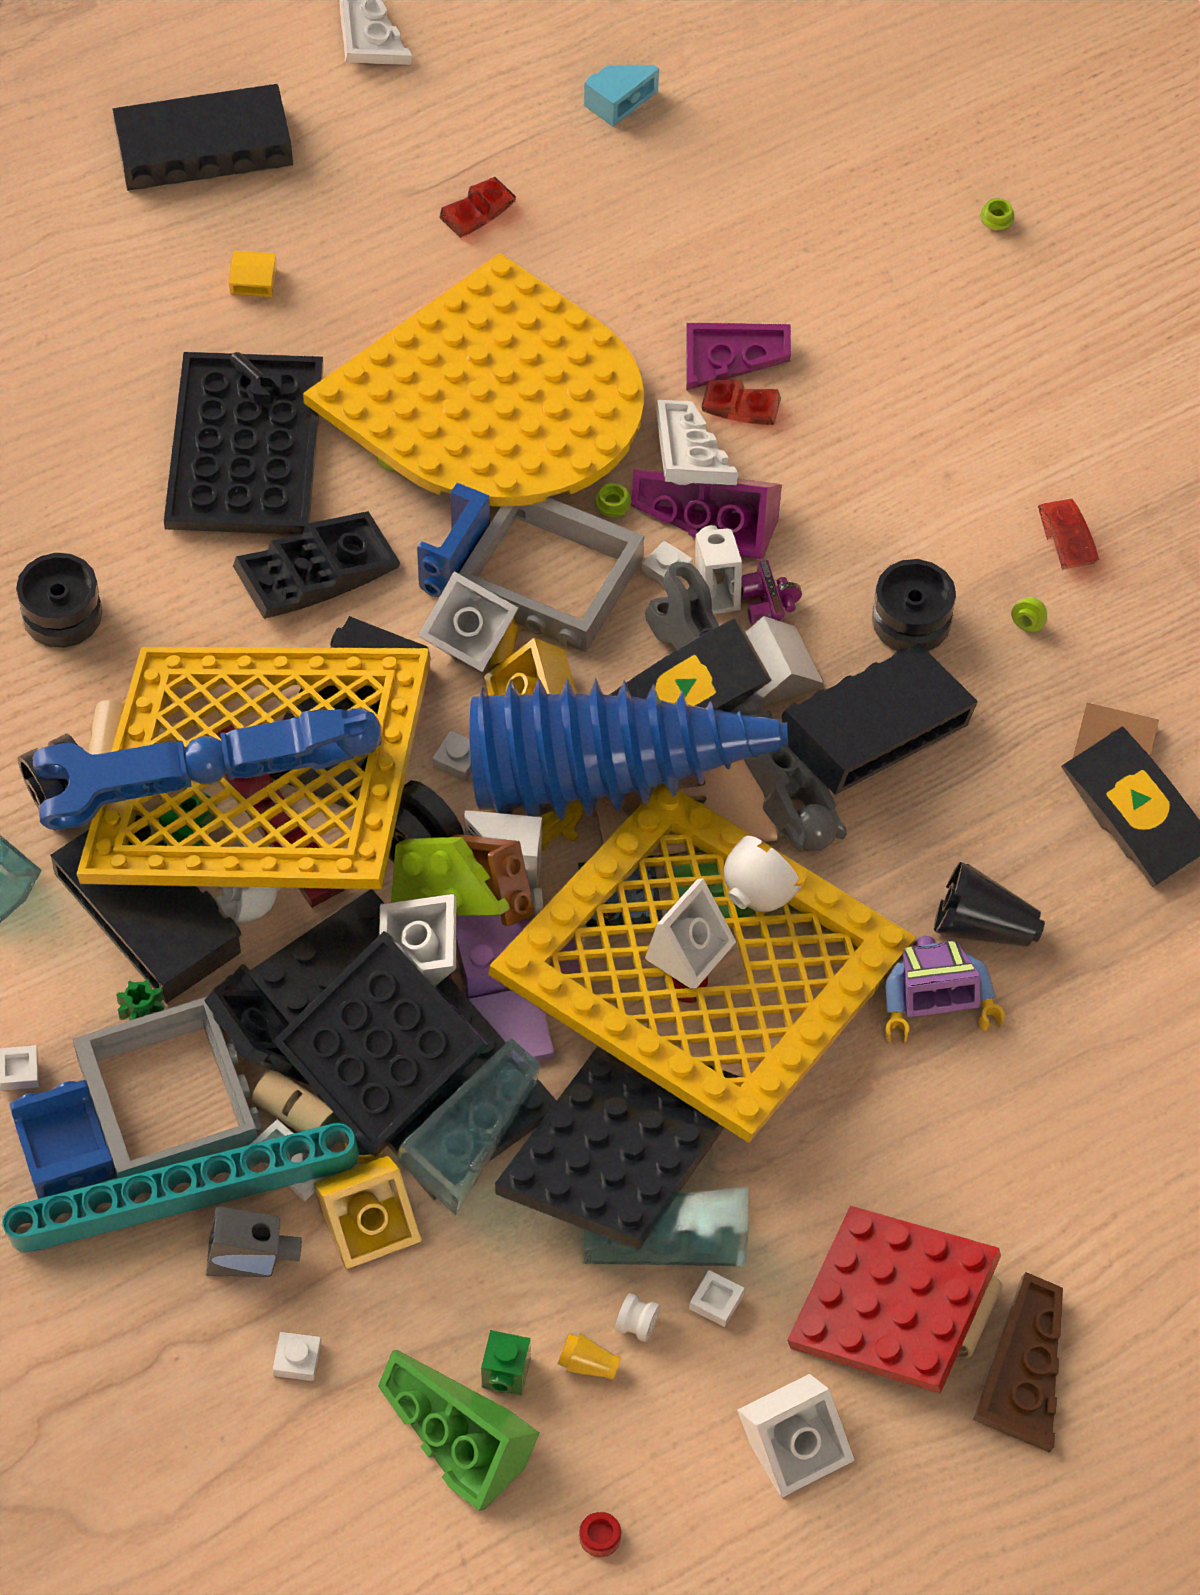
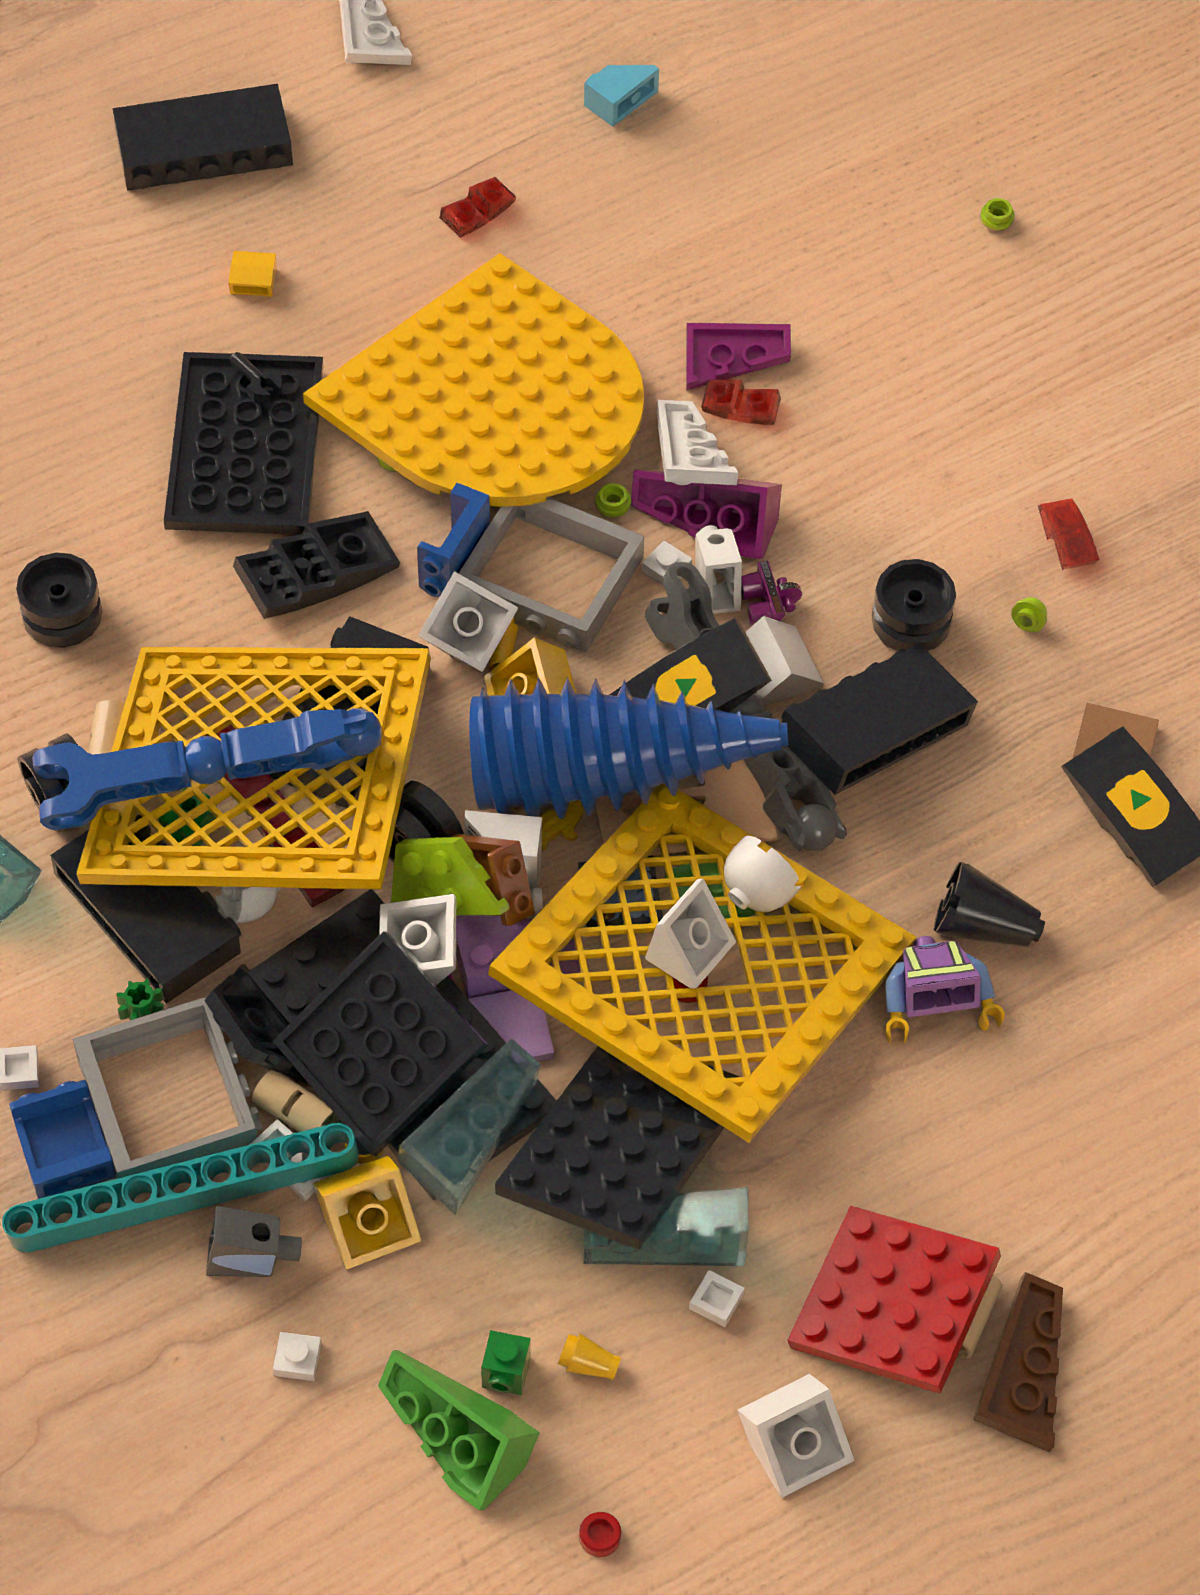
white plate [432,731,472,781] -> none
white wheel [615,1293,660,1342] -> none

